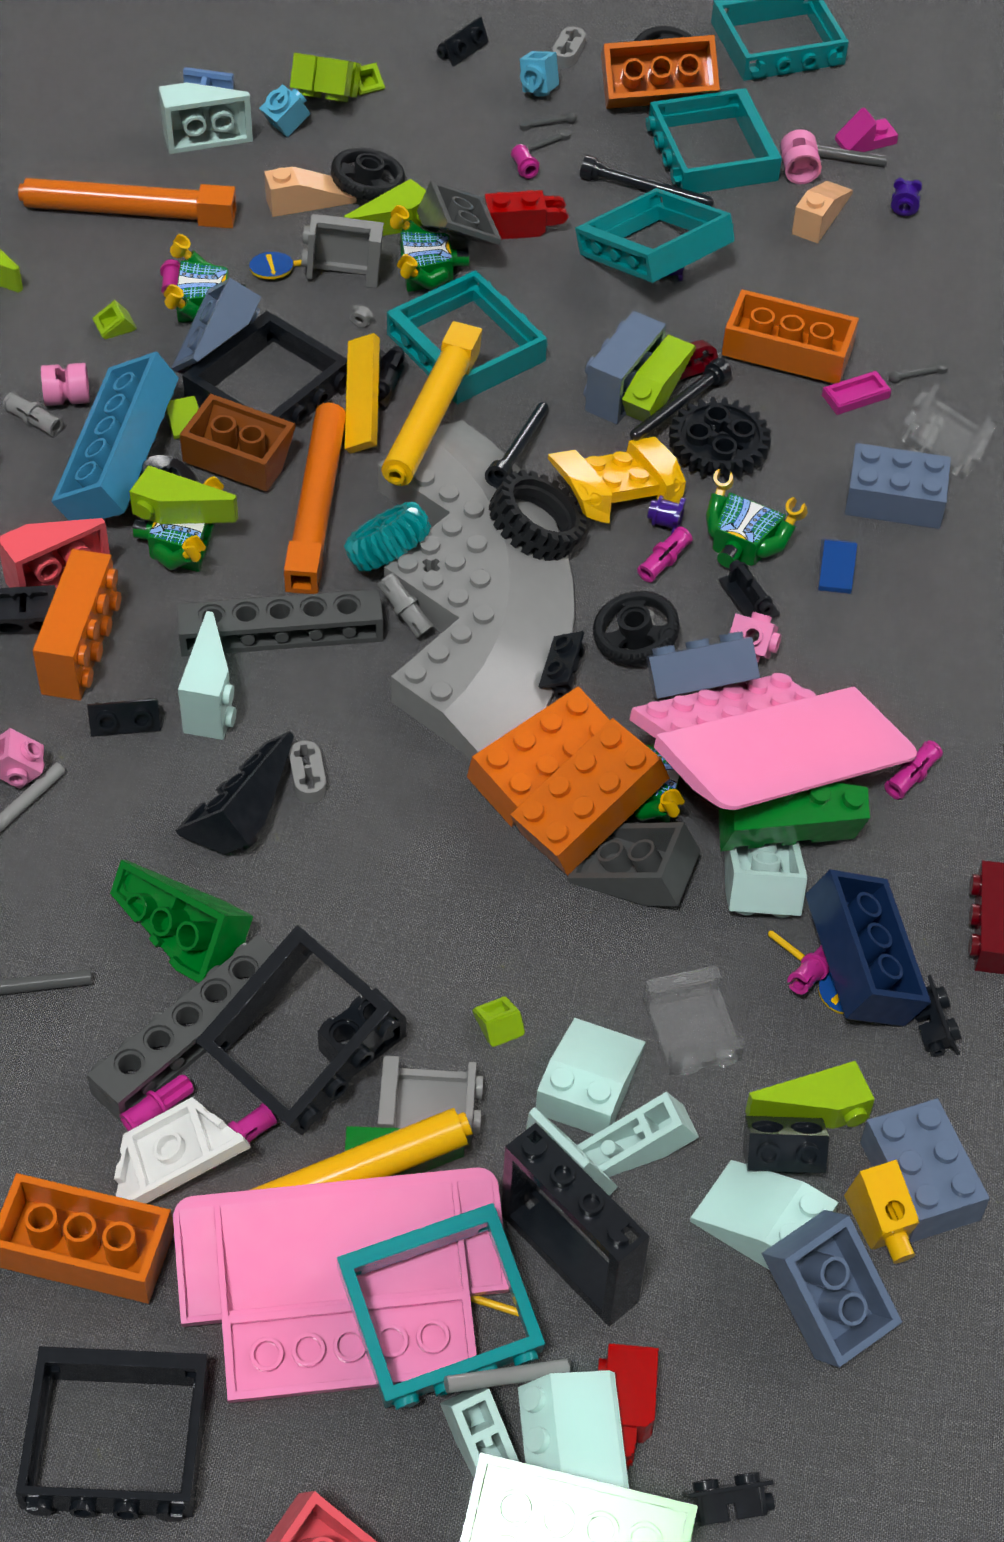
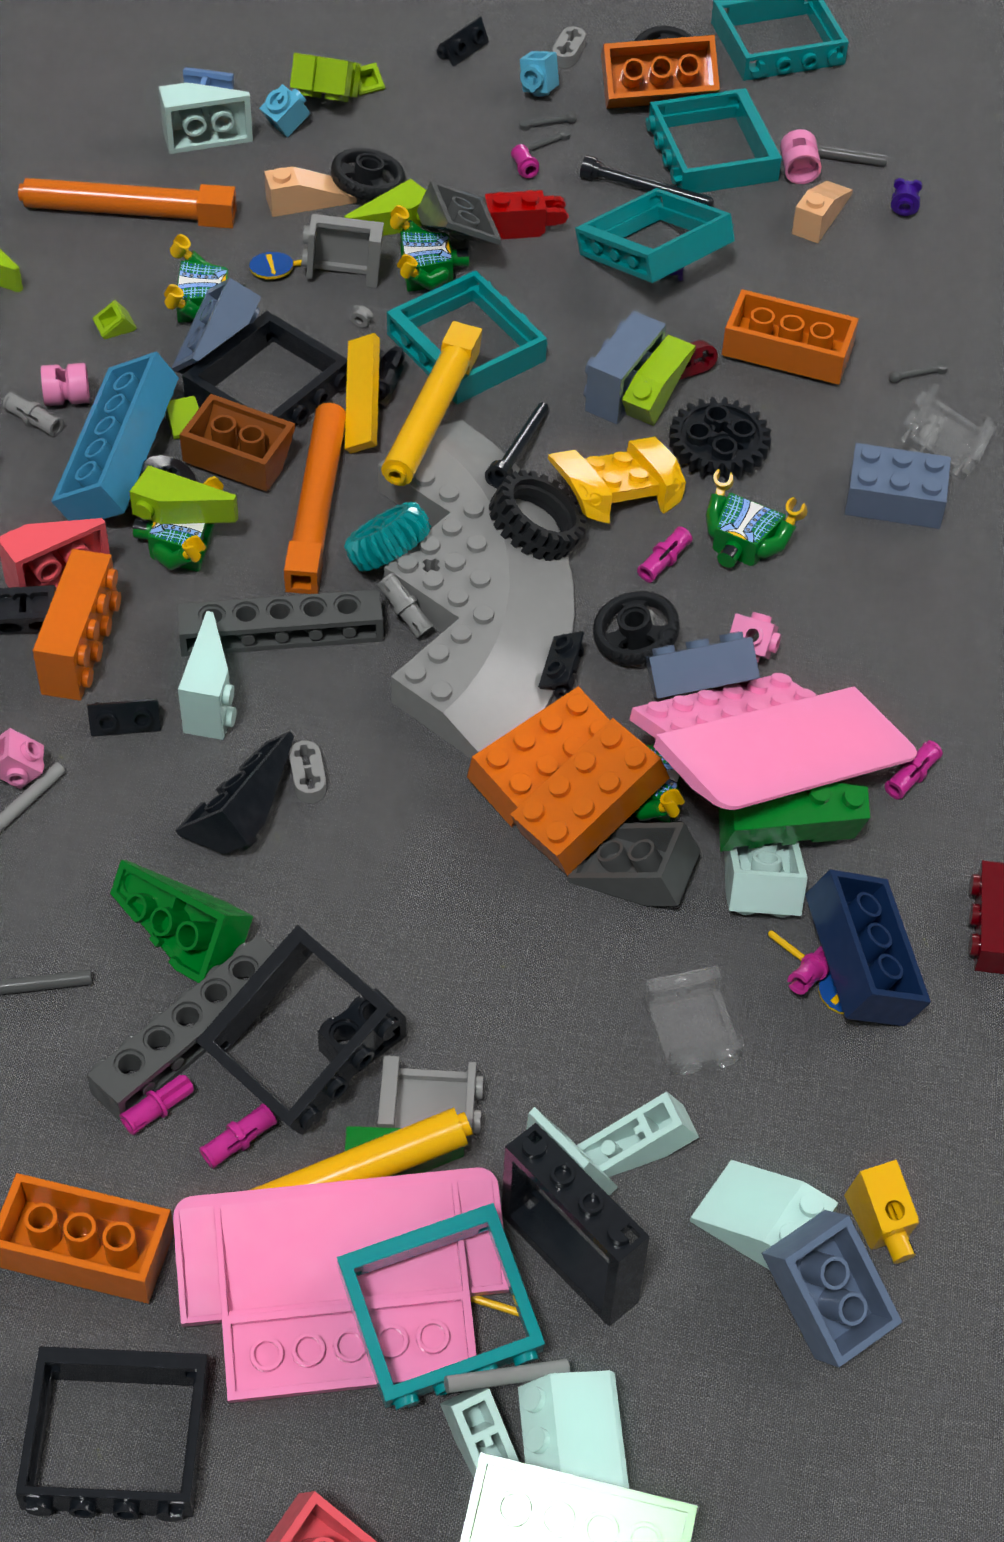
white wing [114,1097,251,1204] -> none
dark pink pin [160,259,180,295] -> none
lime slope [472,996,525,1047] -> none
light aqua slope [536,1018,646,1134] -> none
red hinge [597,1343,659,1470] -> none
black piece [630,358,732,441] -> none
dark purple brick [647,495,686,534] -> none
black hinge [682,1472,775,1527] -> none
black hinge [719,560,780,618] -> none
black brick [743,1116,829,1173] -> none
lime slope [745,1061,875,1129] -> none
blue slope [818,538,858,594] -> none
dark pink tile [822,371,892,415] -> none
dark pink slope [835,107,898,152] -> none
sand blue brick [860,1098,990,1243] -> none
black hinge [915,975,962,1057] -> none

